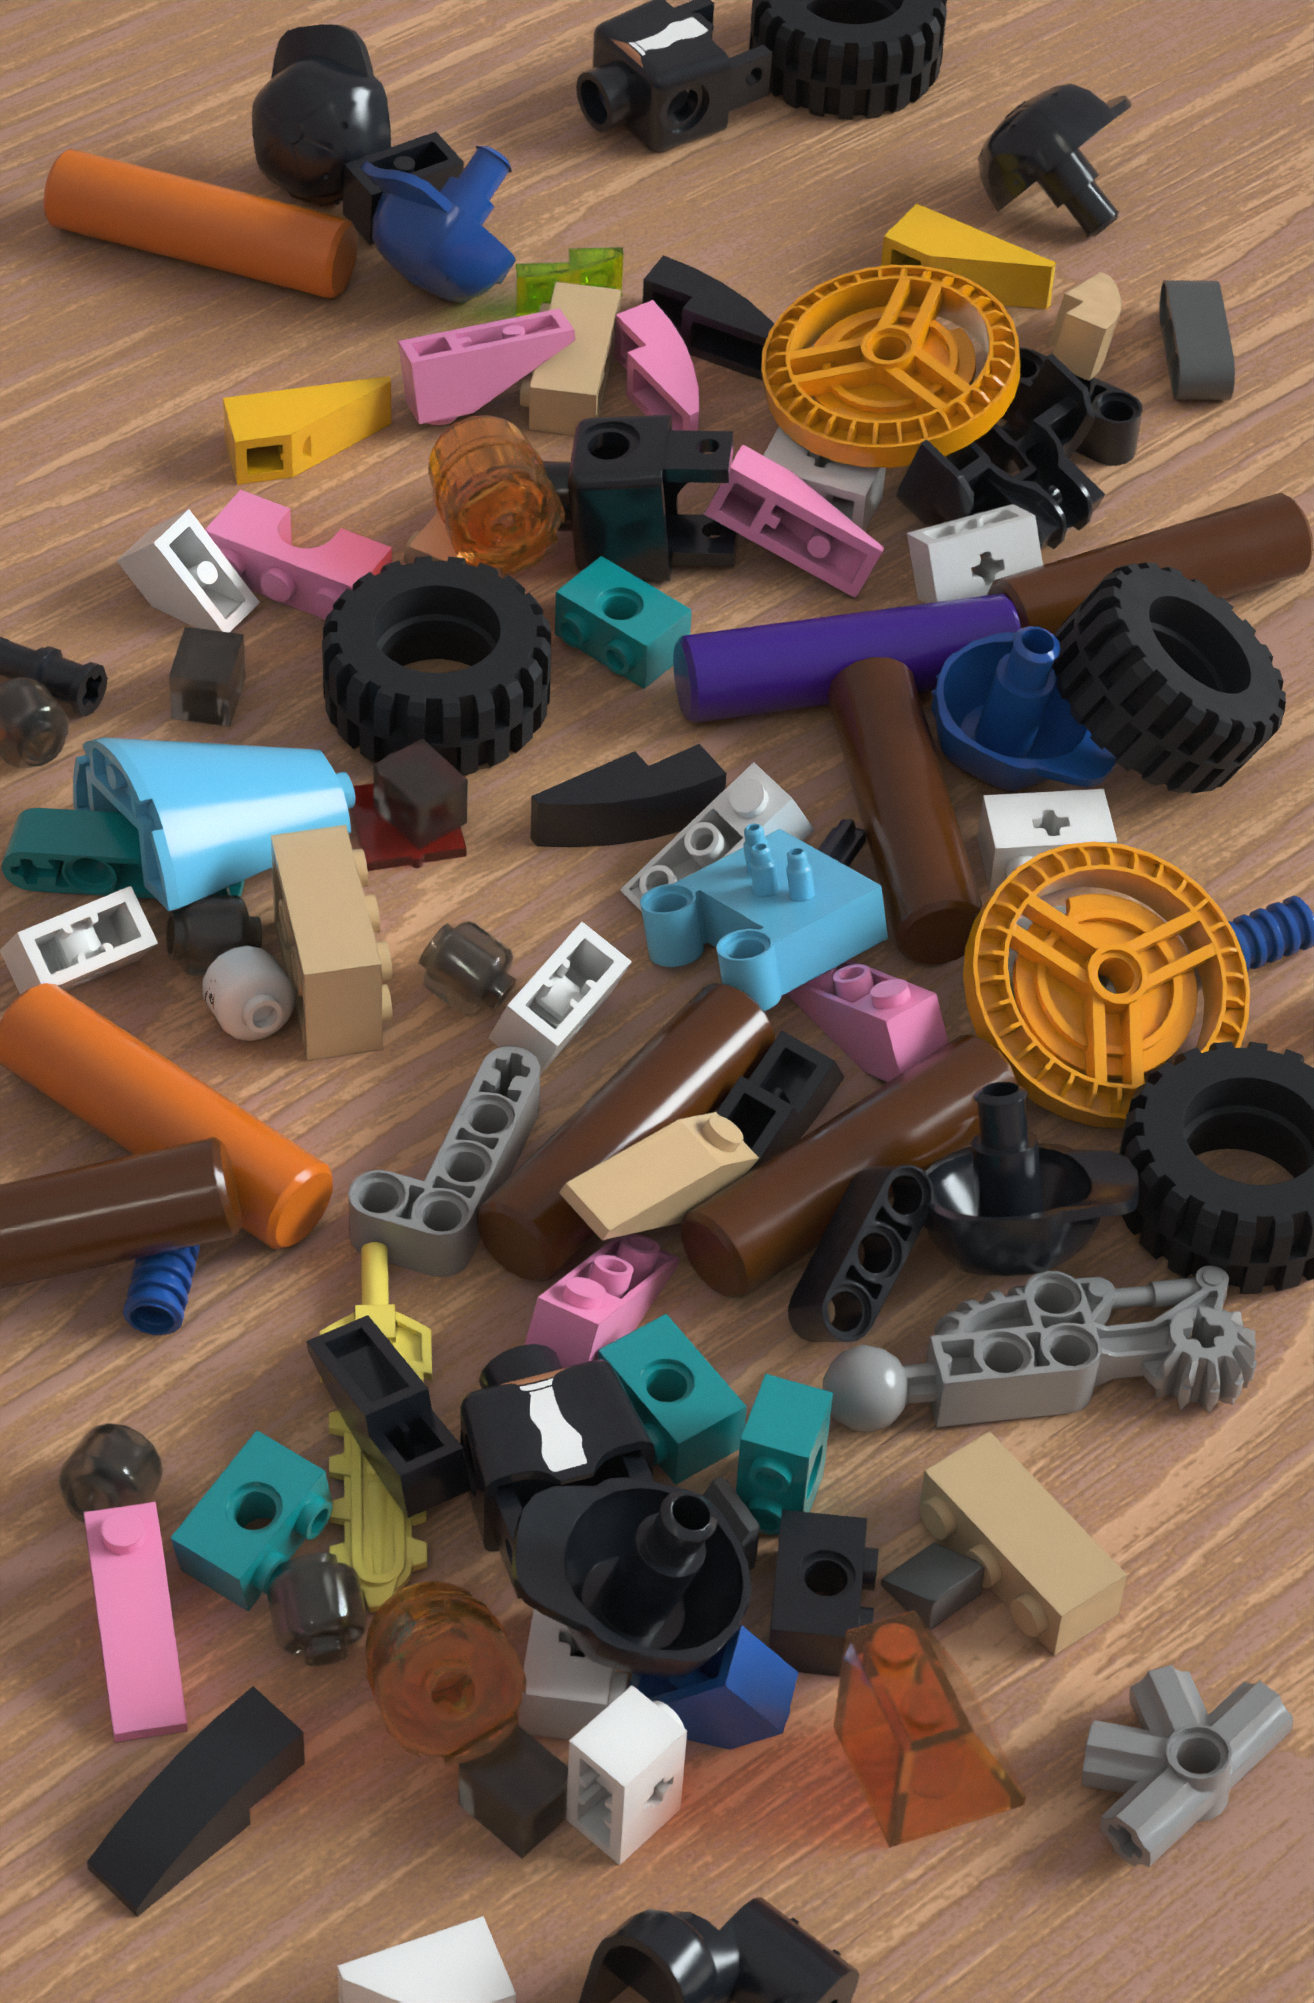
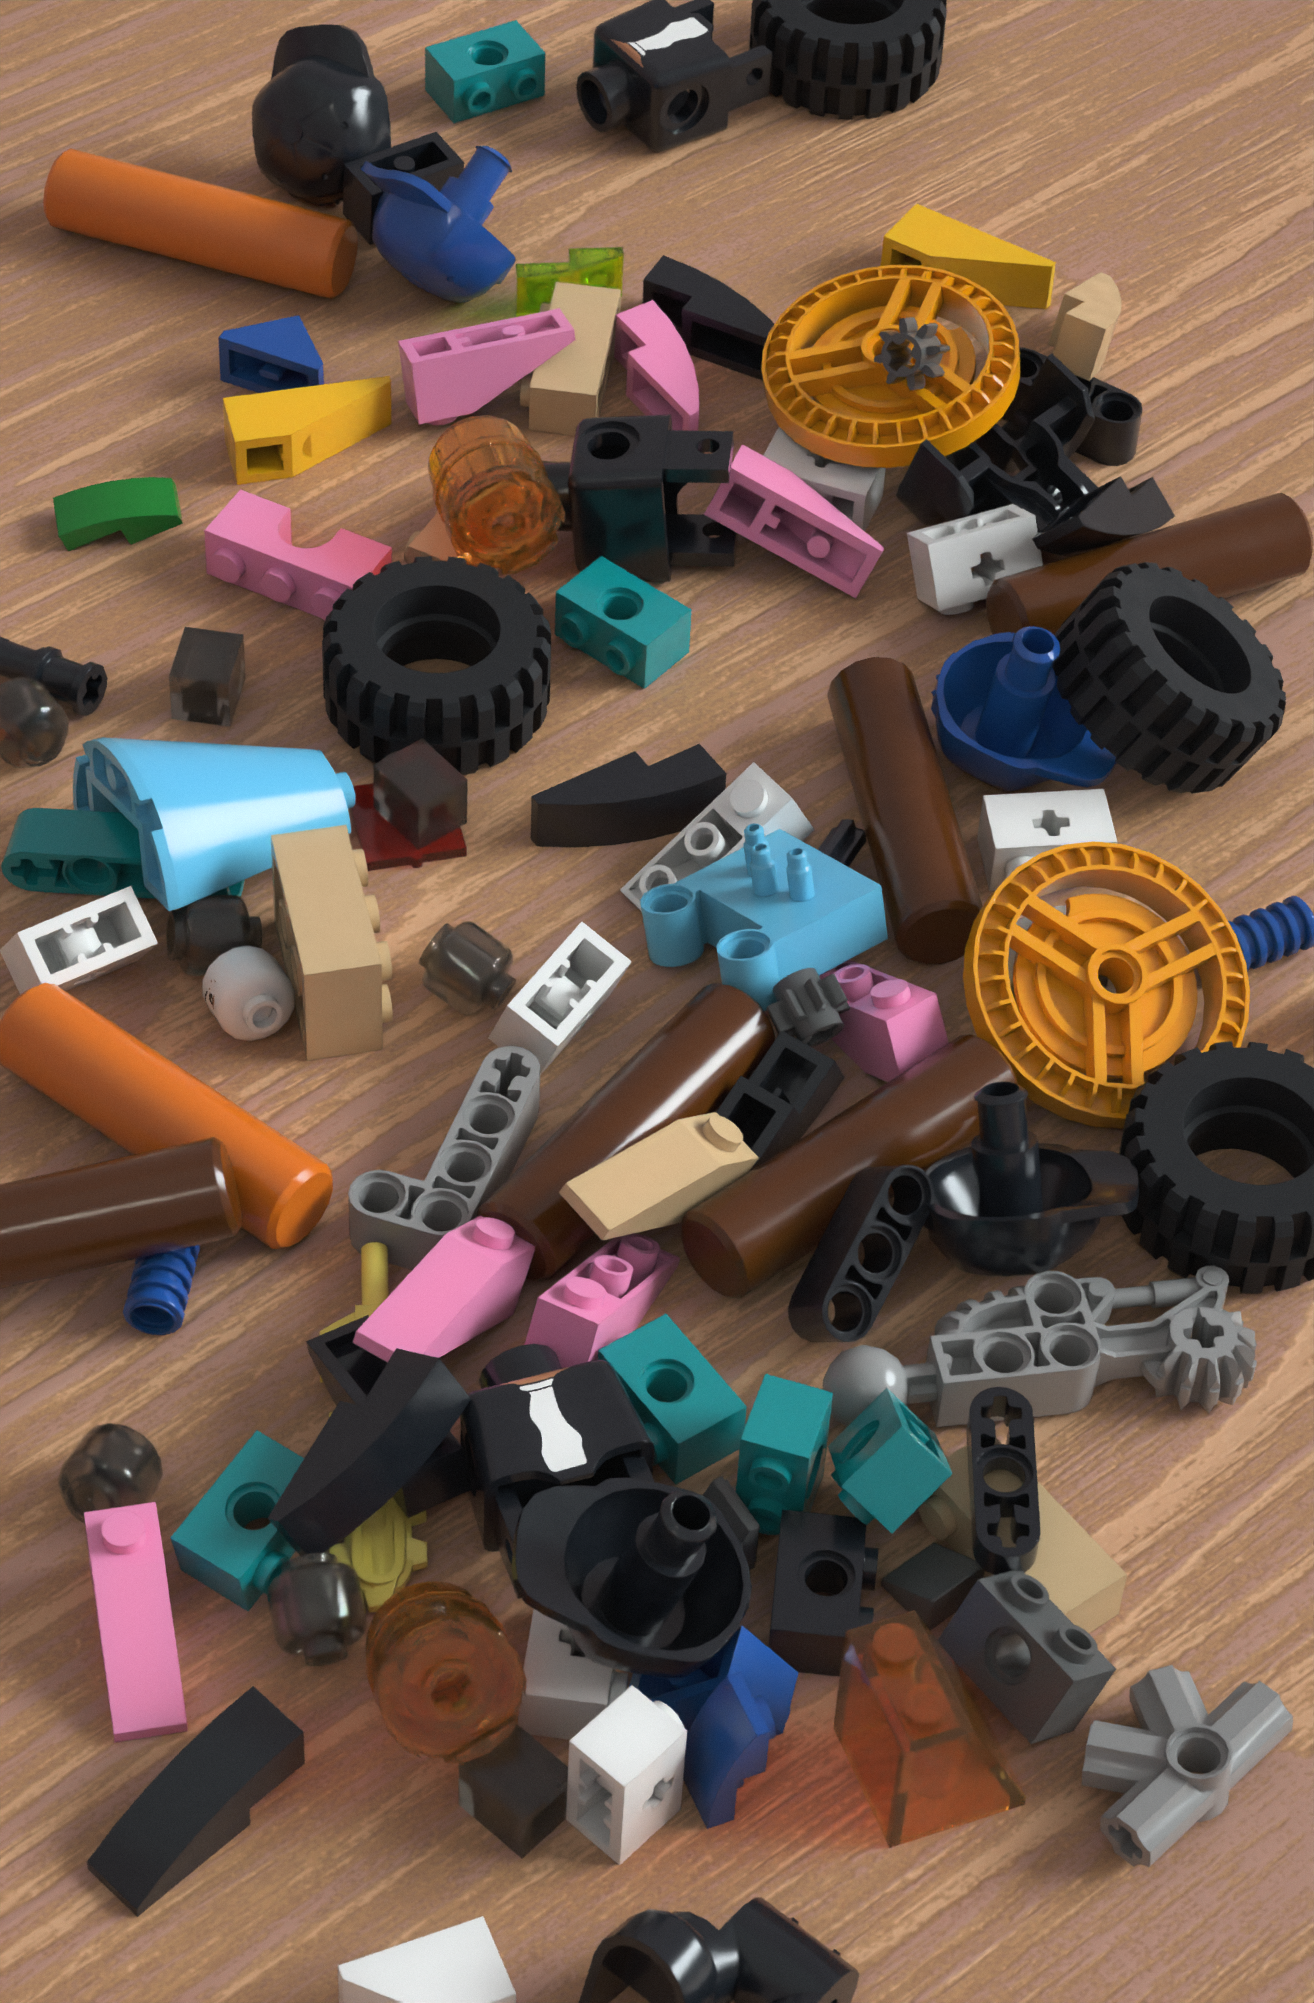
white slope [116,510,260,639] -> none
dark purple cylinder [673,593,1021,723] -> none
black piece [978,84,1132,237] -> none
dark grey beam [1159,280,1235,400] -> none
none -> green slope [53,477,183,551]
none -> blue slope [218,315,324,393]
none -> black slope [268,1348,471,1560]
none -> bright pink slope [353,1215,535,1362]
none -> teal brick [425,20,546,123]
none -> blue slope [683,1671,776,1829]
none -> dark grey gear [766,968,850,1047]
none -> teal brick [828,1388,953,1534]
none -> dark grey gear [874,317,950,391]
none -> dark grey brick [937,1570,1116,1744]
none -> black beam [966,1387,1041,1575]
none -> black slope [1032,476,1175,557]

